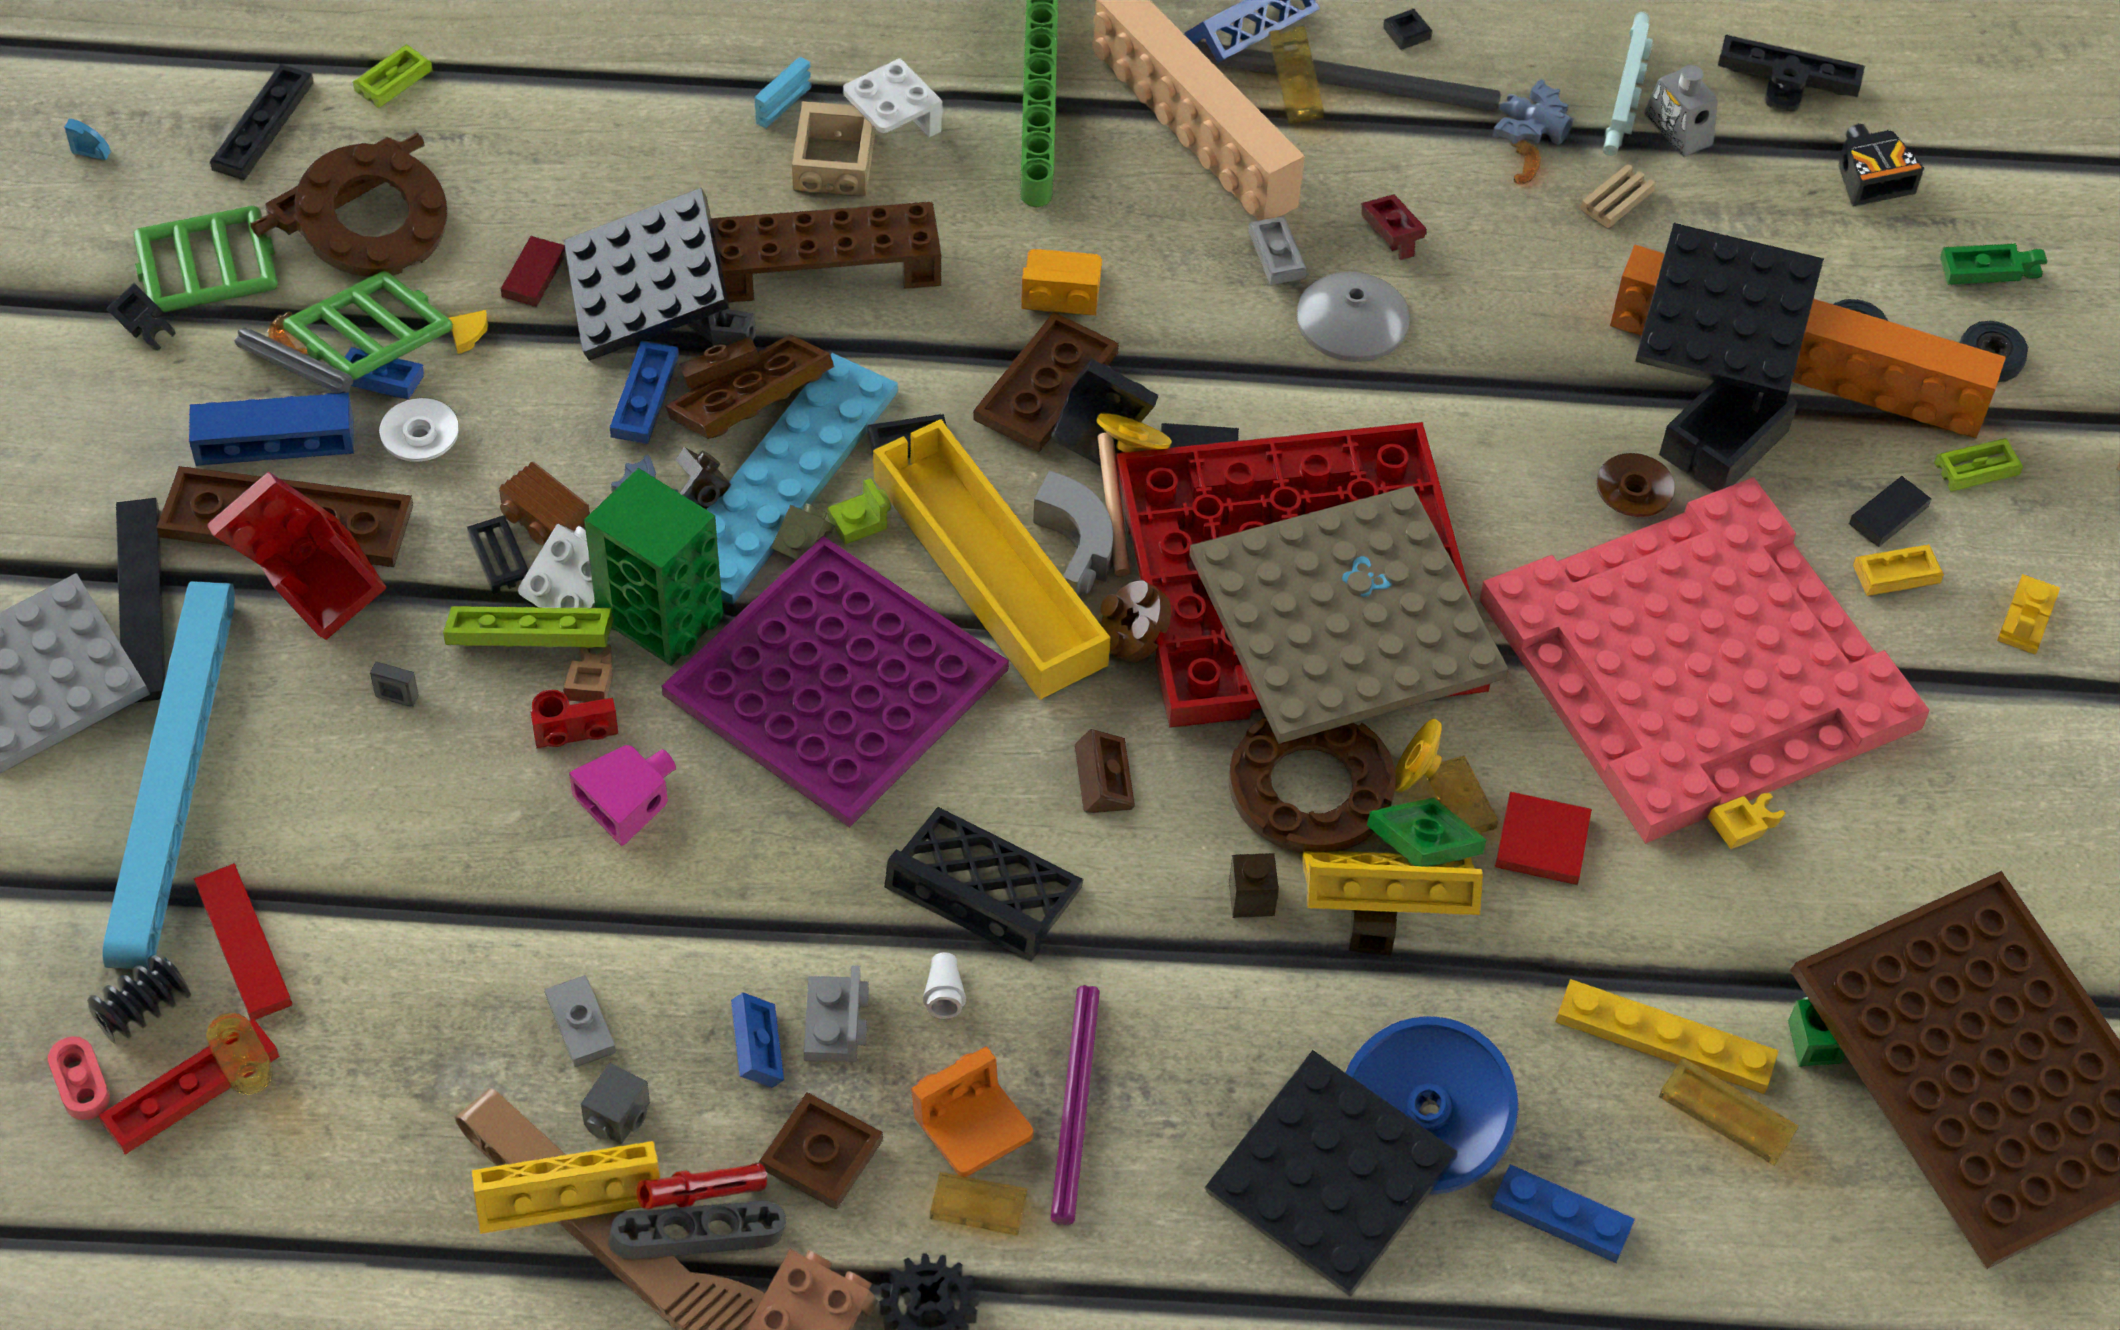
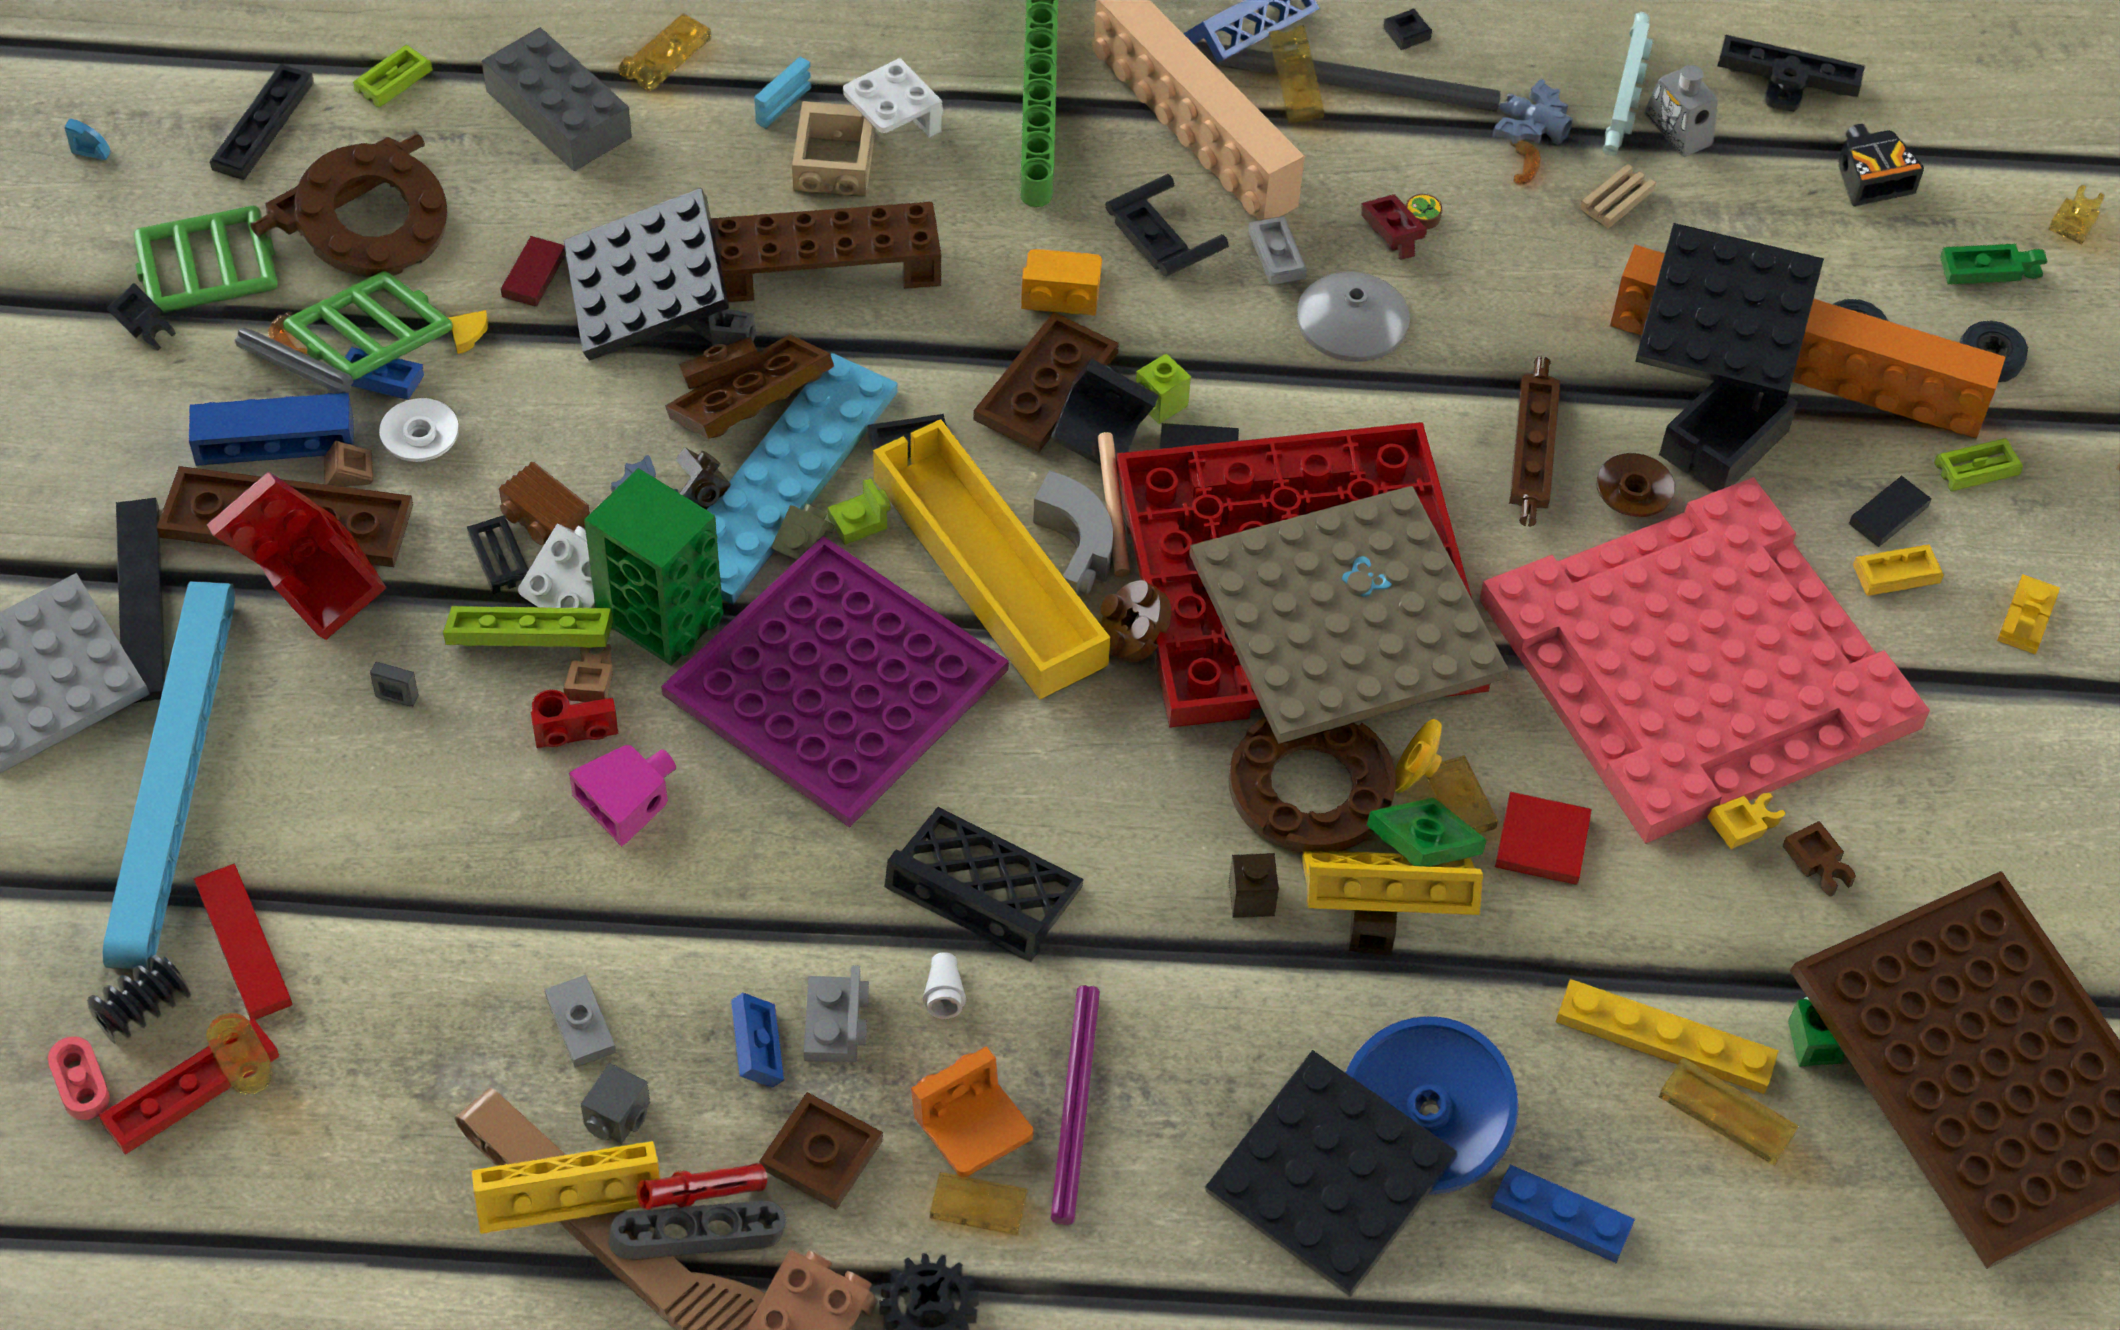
blue plate [610,341,679,444] -> none
reddish brown slope [1075,729,1135,813] -> none
yellow dish [1097,413,1172,452] -> none
none -> medium nougat slope [324,441,373,487]
none -> dark grey brick [482,27,632,172]
none -> clear yellow plate [619,13,711,91]
none -> black plate [1105,174,1229,277]
none -> lime brick [1136,353,1191,424]
none -> tile [1406,194,1442,229]
none -> reddish brown plate [1509,356,1560,527]
none -> reddish brown plate [1783,821,1856,896]
none -> clear yellow plate [2048,185,2104,245]

